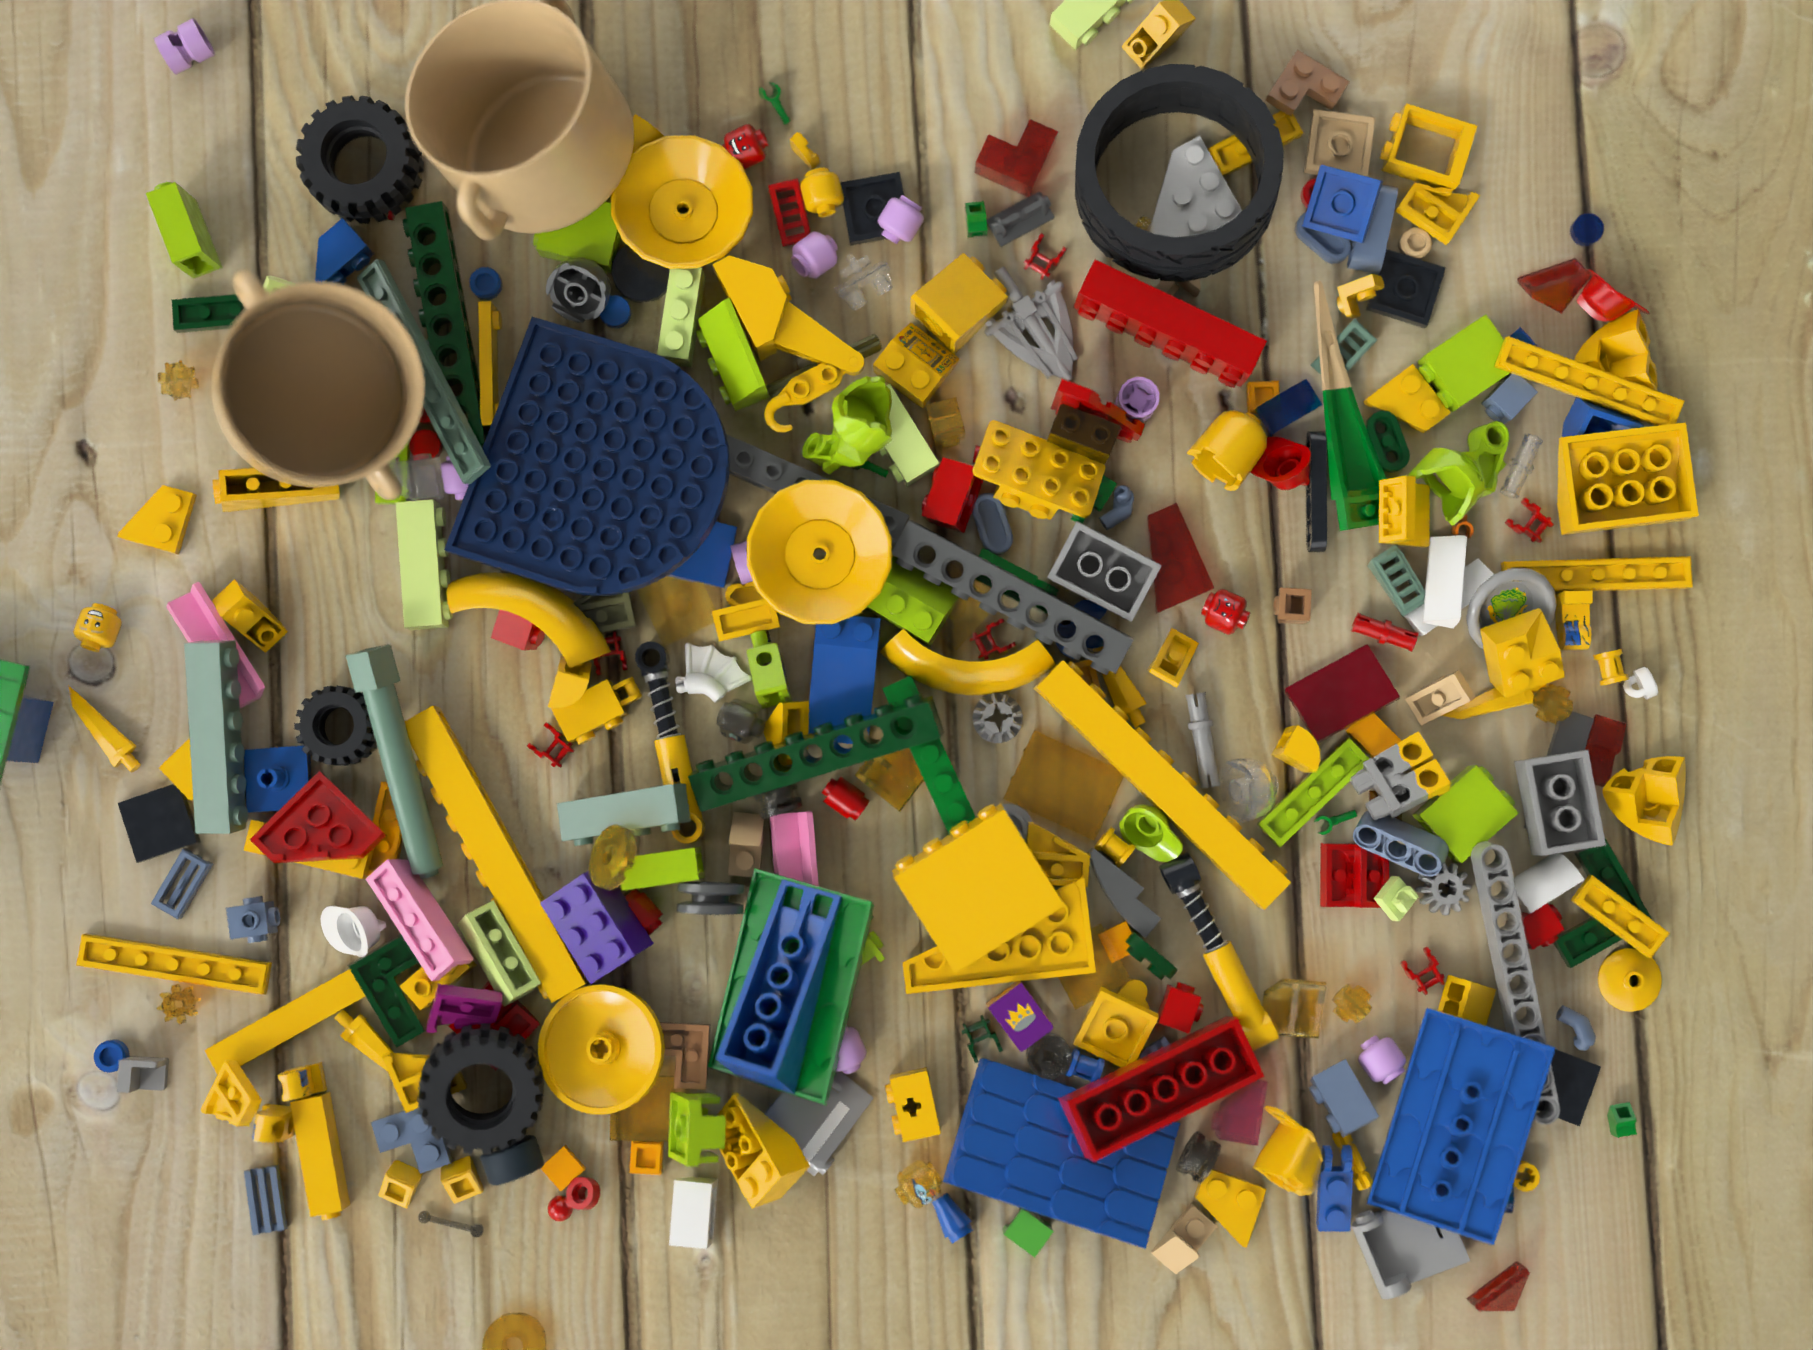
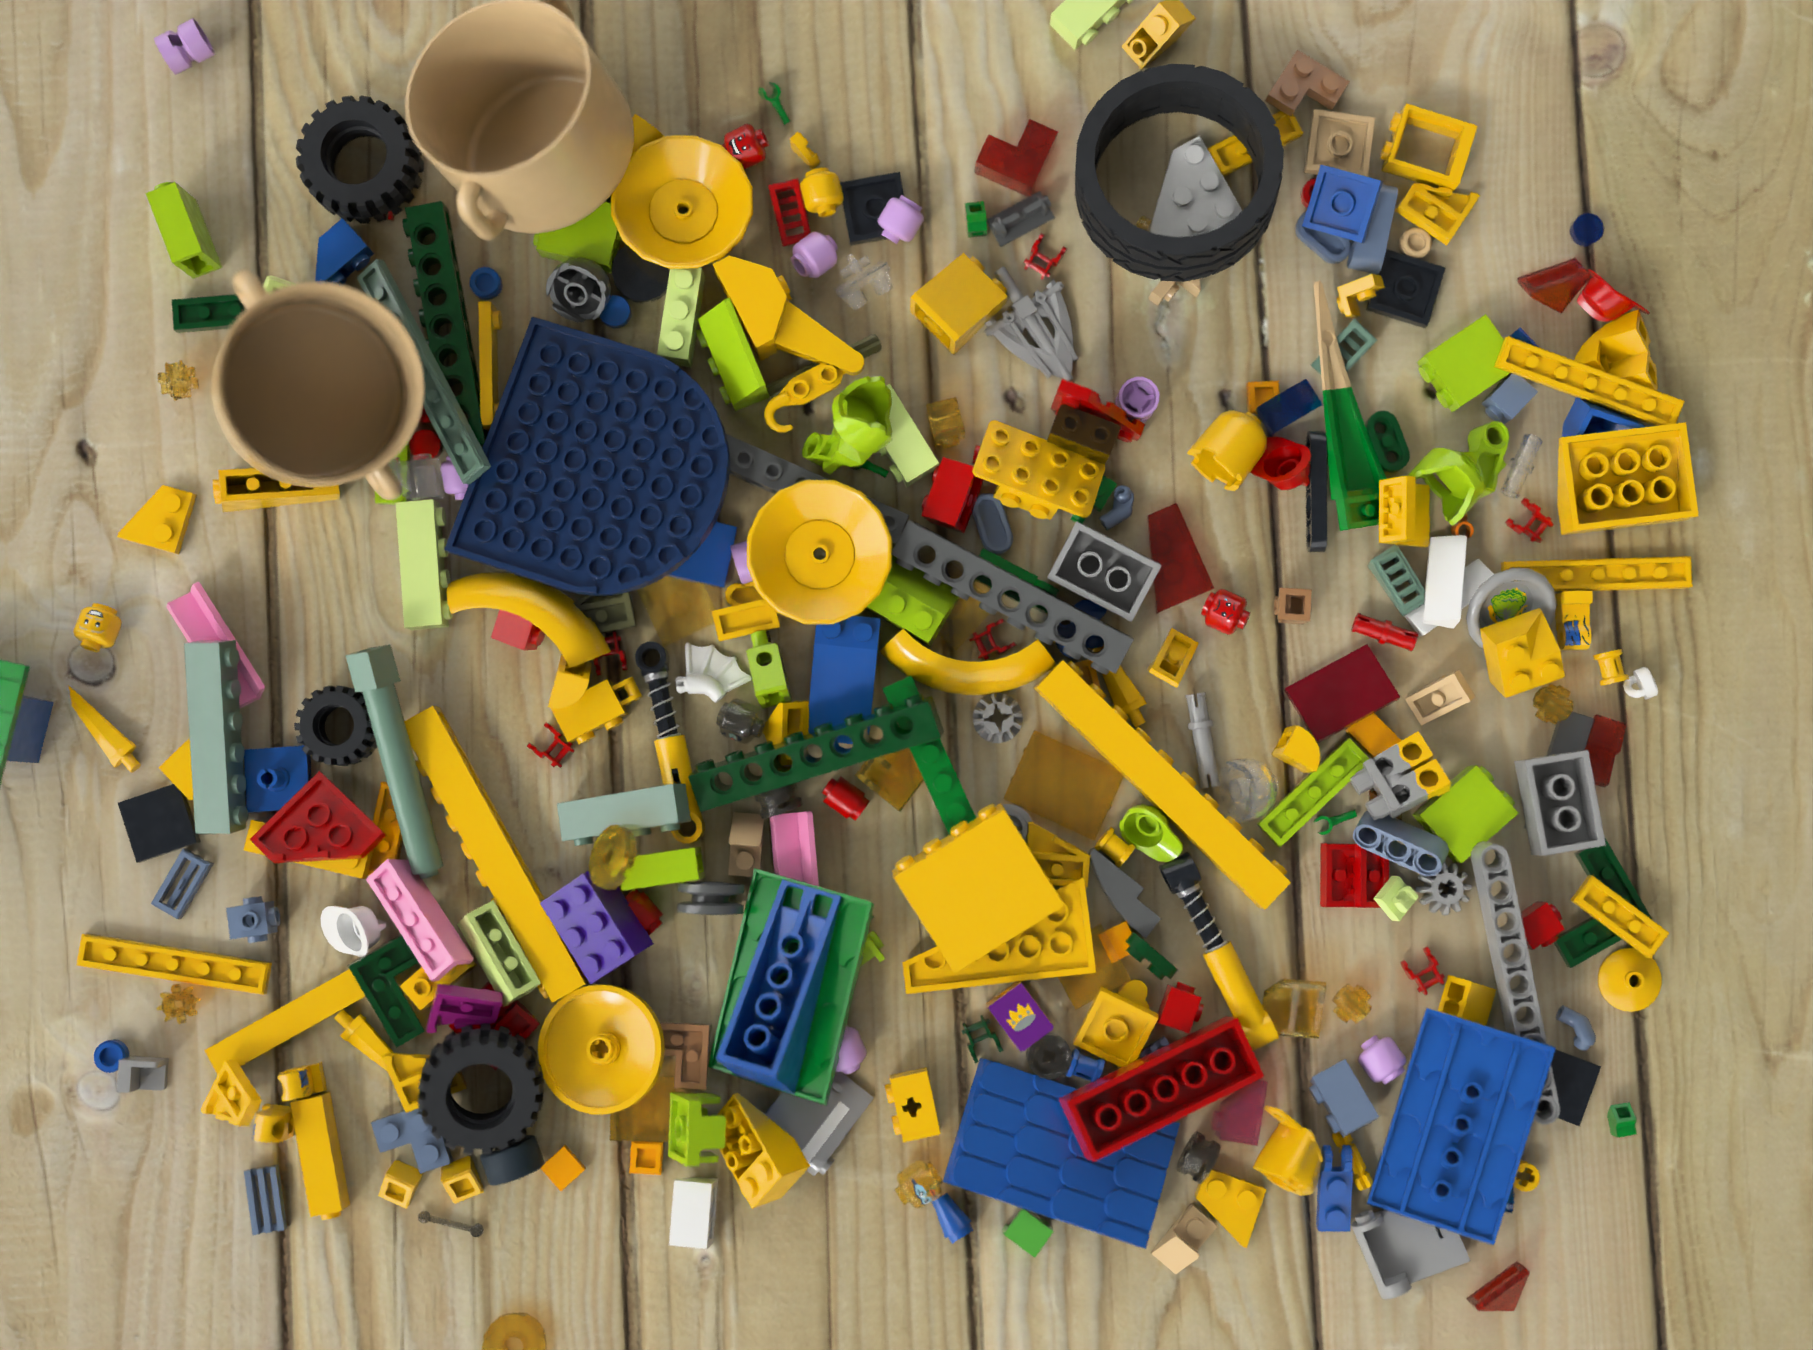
yellow slope [212,579,288,653] -> none
red plate [547,1177,600,1222] -> none
yellow slope [873,322,960,409] -> none
red brick [1073,259,1267,388] -> none
yellow wing [1363,364,1451,434] -> none
yellow bar [1442,684,1547,720] -> none
white brick [1514,853,1584,913] -> none
yellow brick [1602,756,1686,846] -> none

